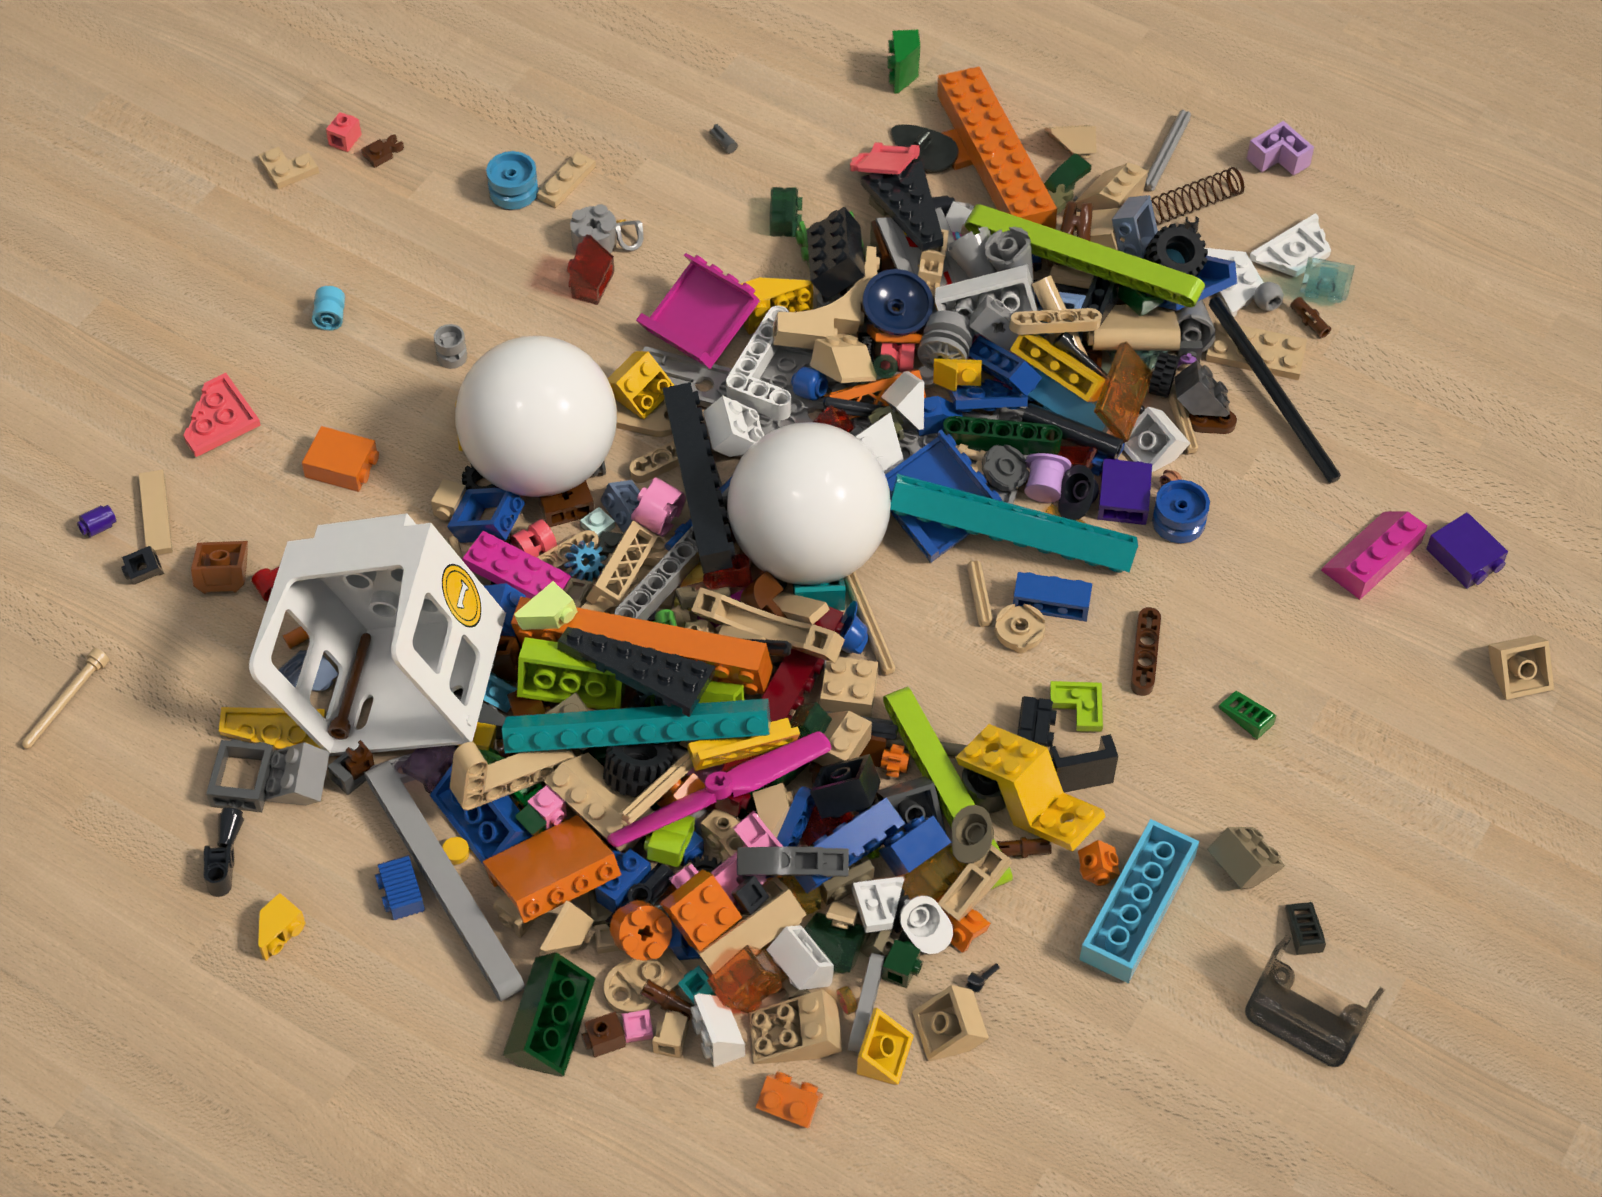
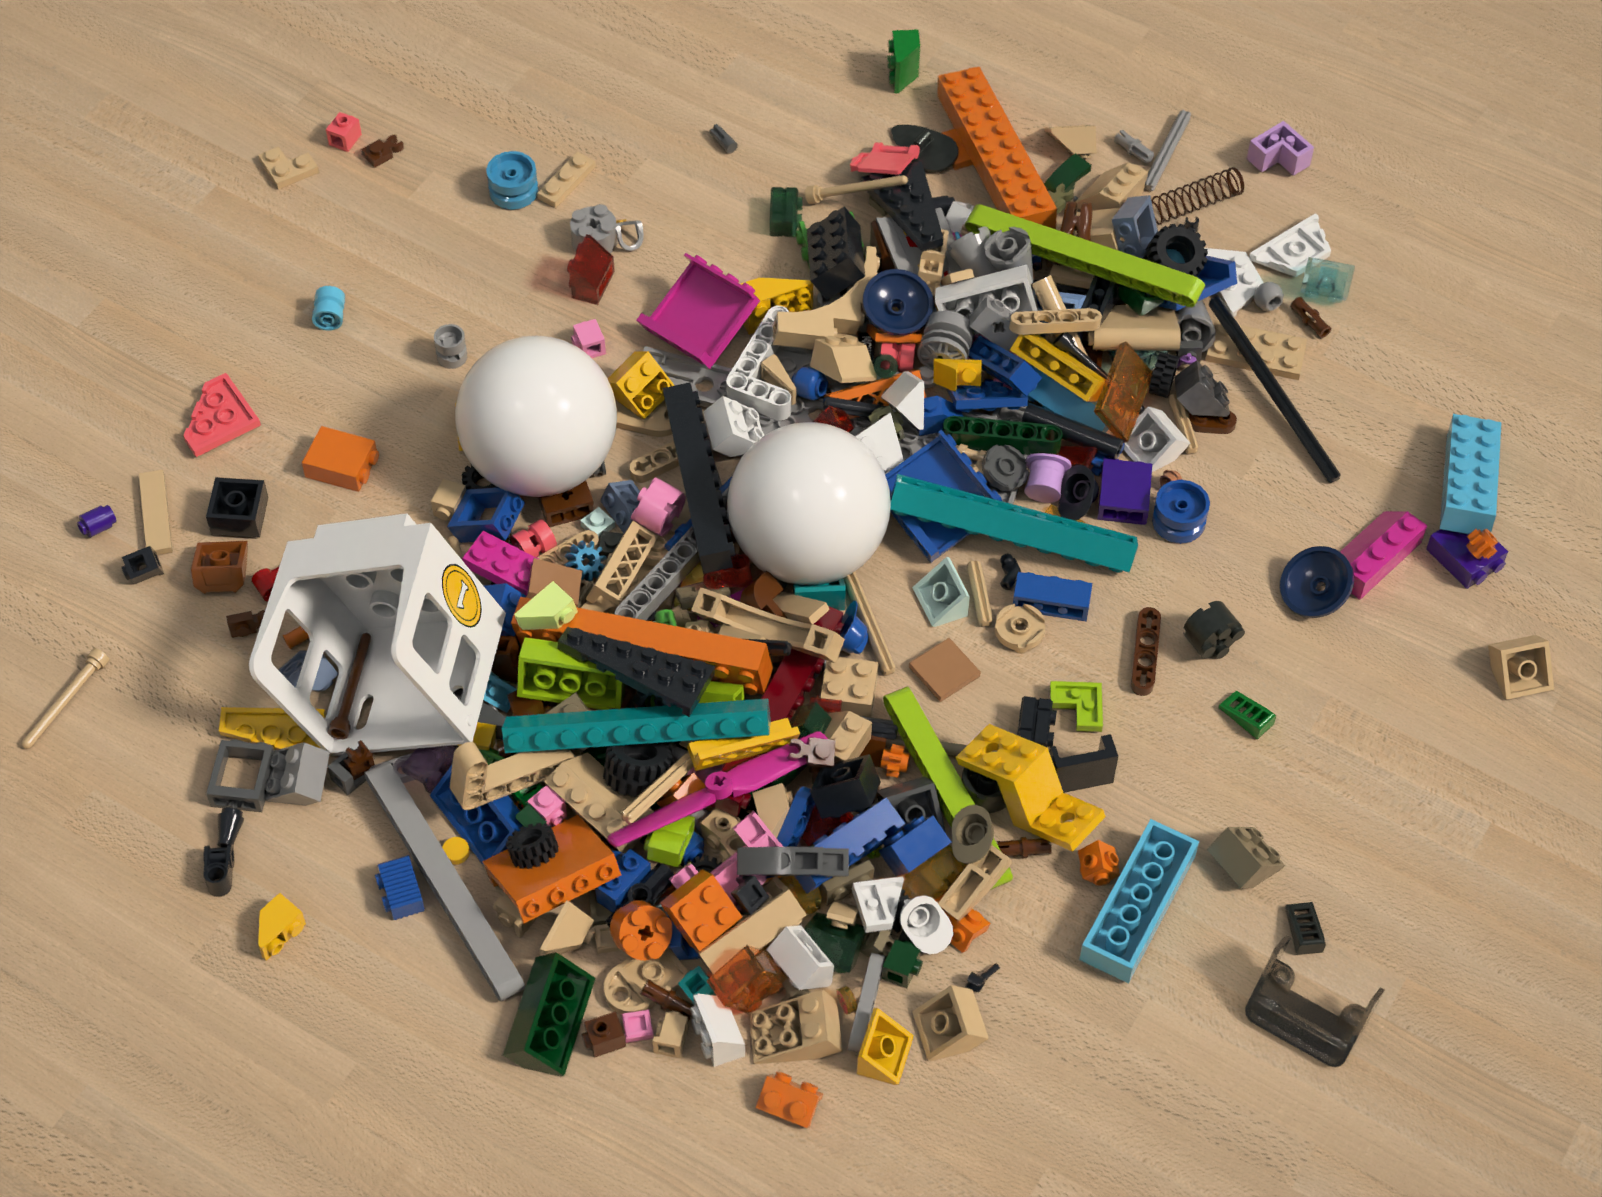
none -> black brick [206,477,269,538]
none -> reddish brown plate [226,610,265,638]
none -> black tyre [506,823,559,869]
none -> medium nougat tile [527,558,582,607]
none -> bright pink brick [571,319,606,358]
none -> tan slope [761,354,796,406]
none -> plate [788,737,836,768]
none -> tan piece [805,175,908,204]
none -> clear red pin [809,695,842,716]
none -> medium nougat tile [909,638,981,702]
none -> light aqua slope [912,557,970,627]
none -> tan tile [941,269,974,286]
none -> black arm [1000,553,1021,590]
none -> light grey axle [1114,130,1154,163]
none -> pearl dark grey brick [1183,601,1245,659]
none -> dark blue dish [1280,546,1354,618]
none -> medium azure brick [1440,414,1501,534]
none -> orange gear [1466,529,1498,559]

